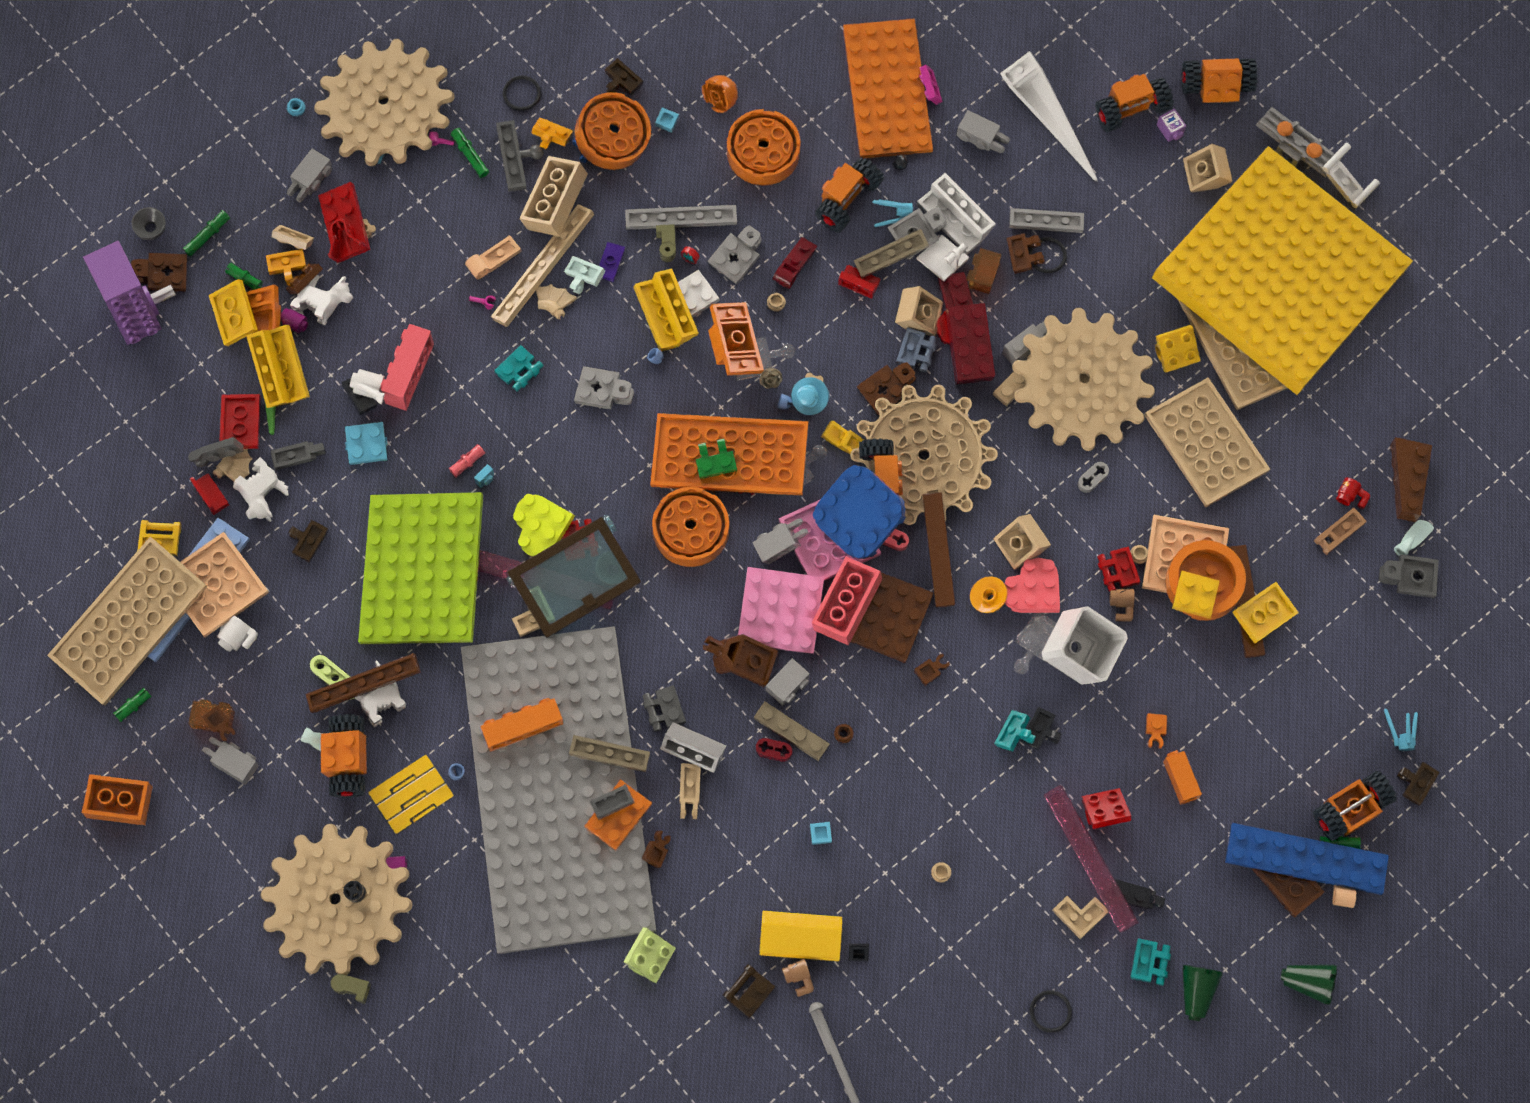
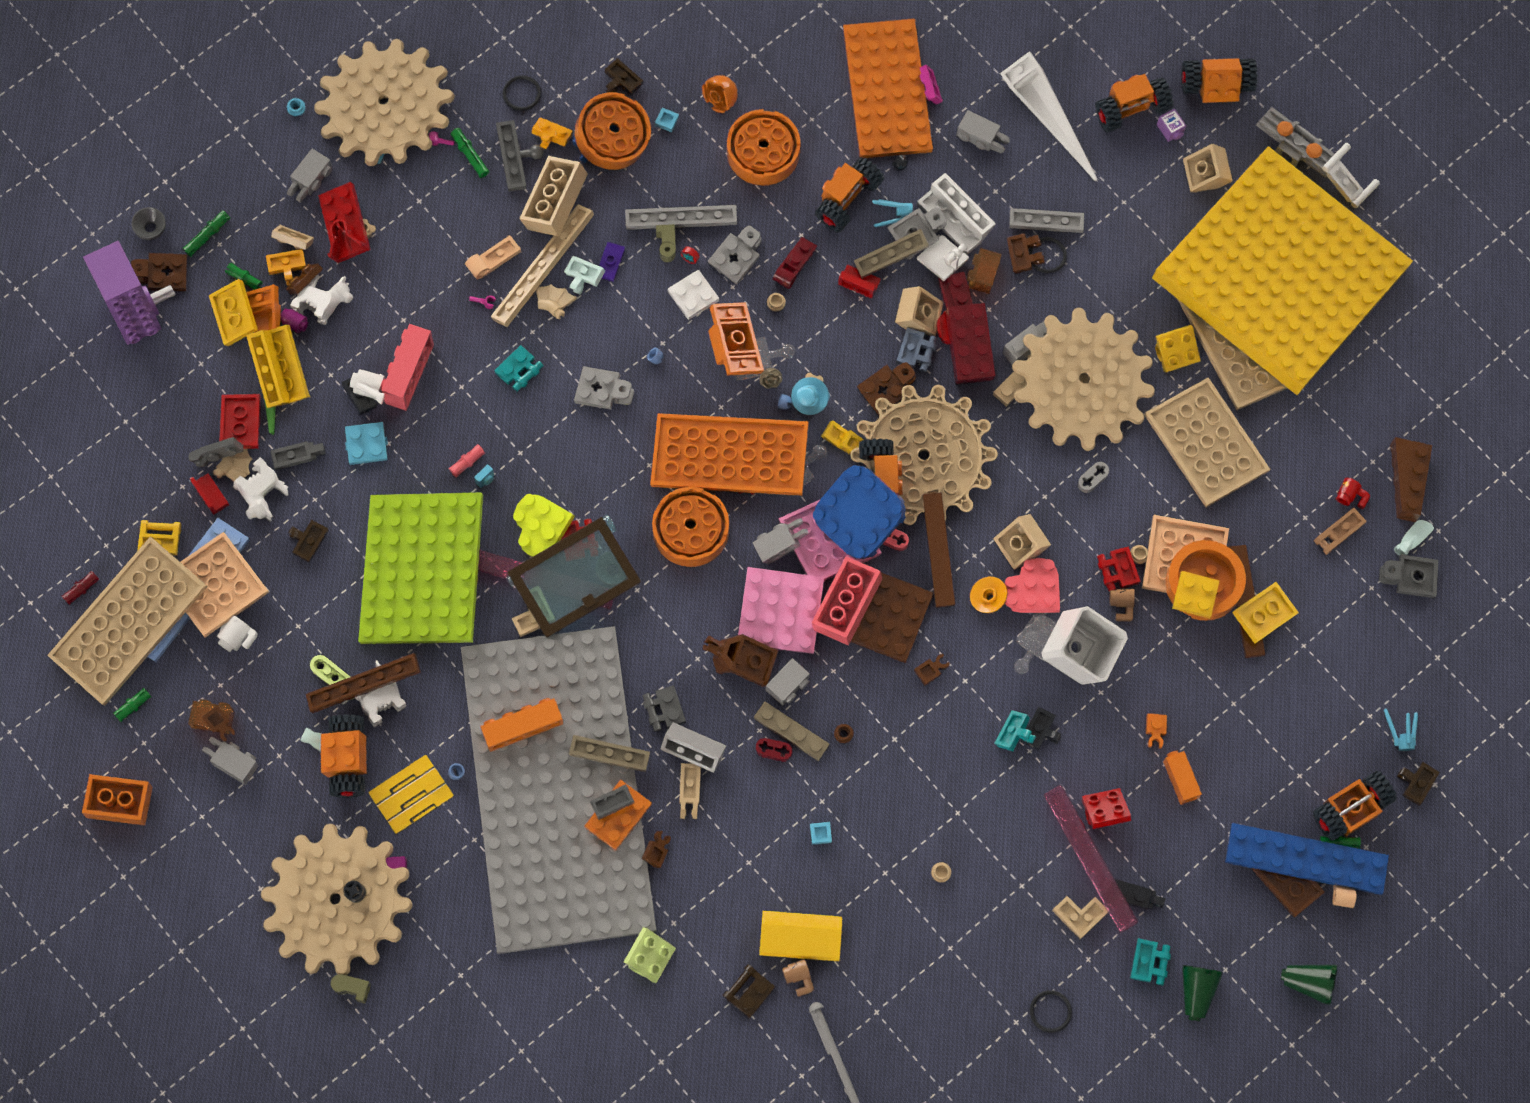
yellow slope [633,269,699,351] -> none
green plate [696,439,737,479] -> none
black slope [849,944,869,961] -> none
none -> dark red pin [62,571,99,605]

